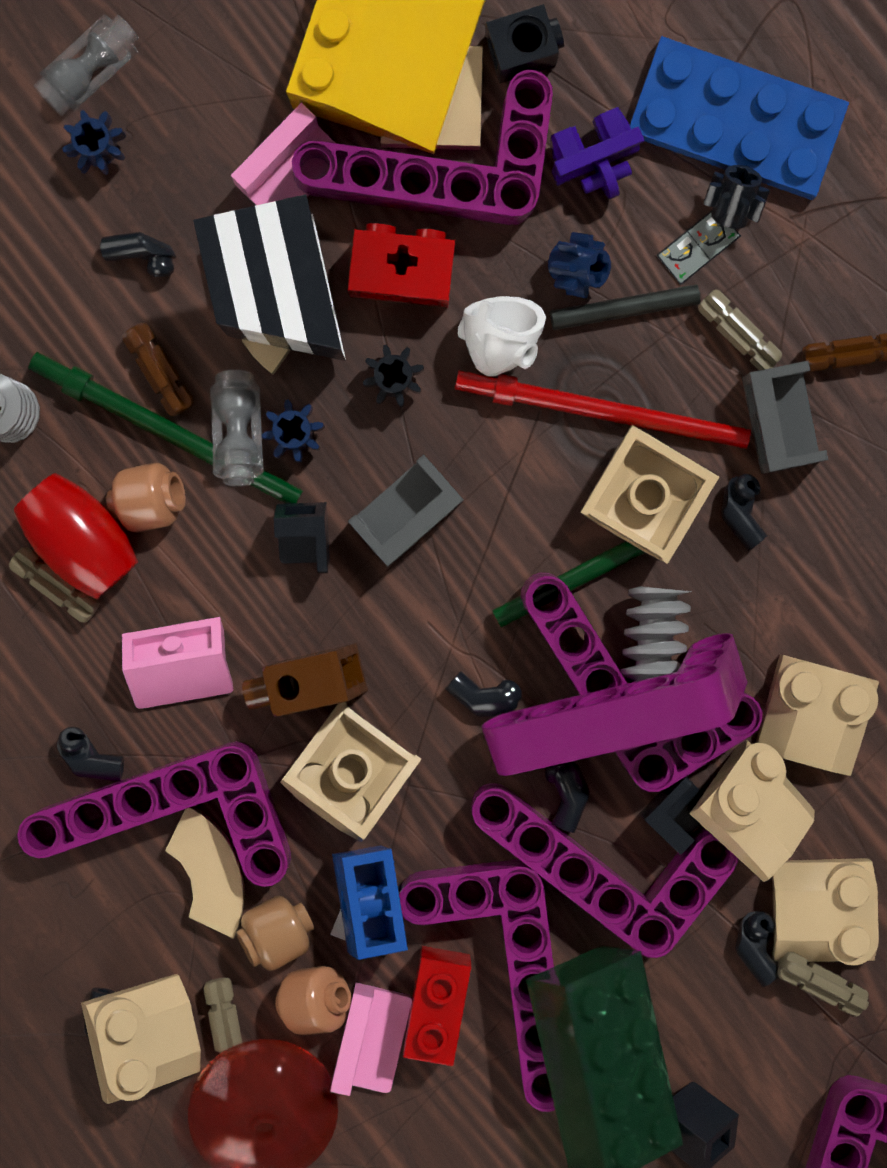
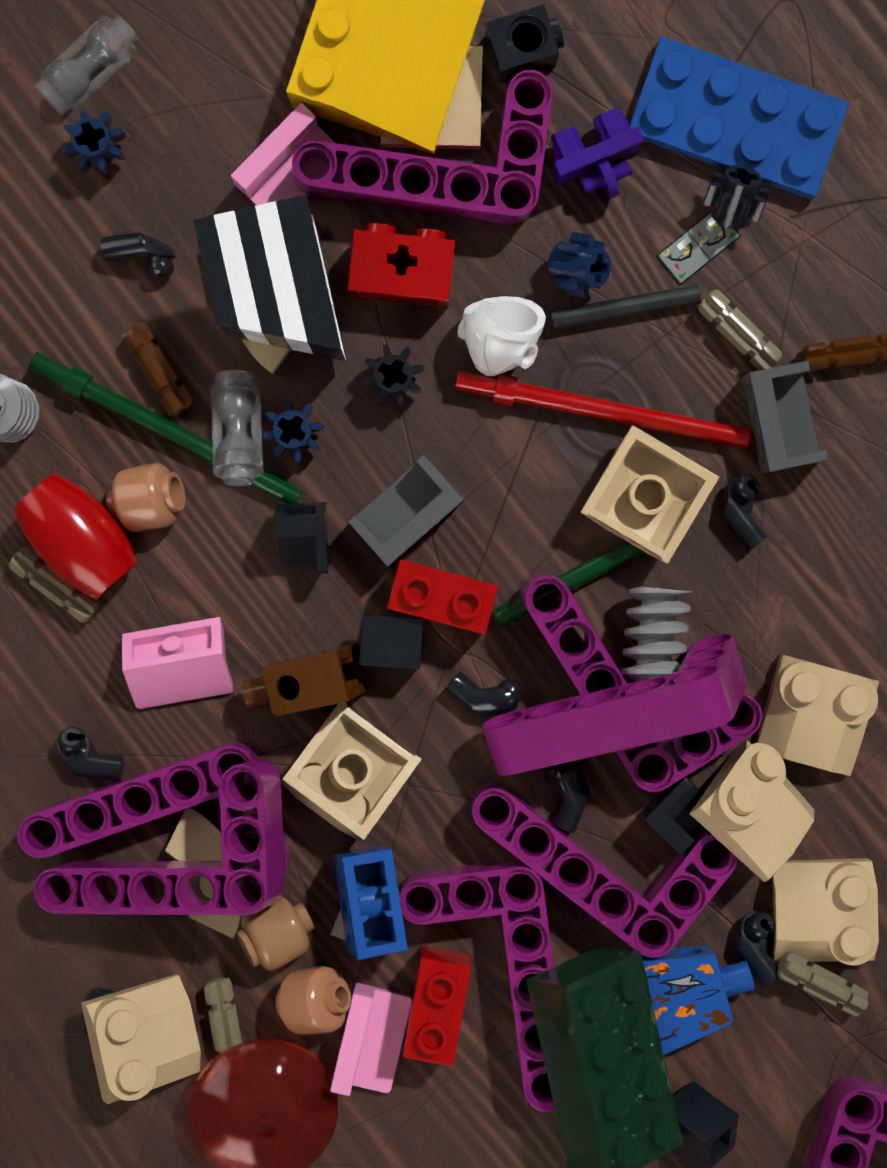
none -> magenta beam [34,759,285,915]
none -> black panel [359,615,424,669]
none -> red brick [387,559,498,635]
none -> blue torso [630,945,755,1056]

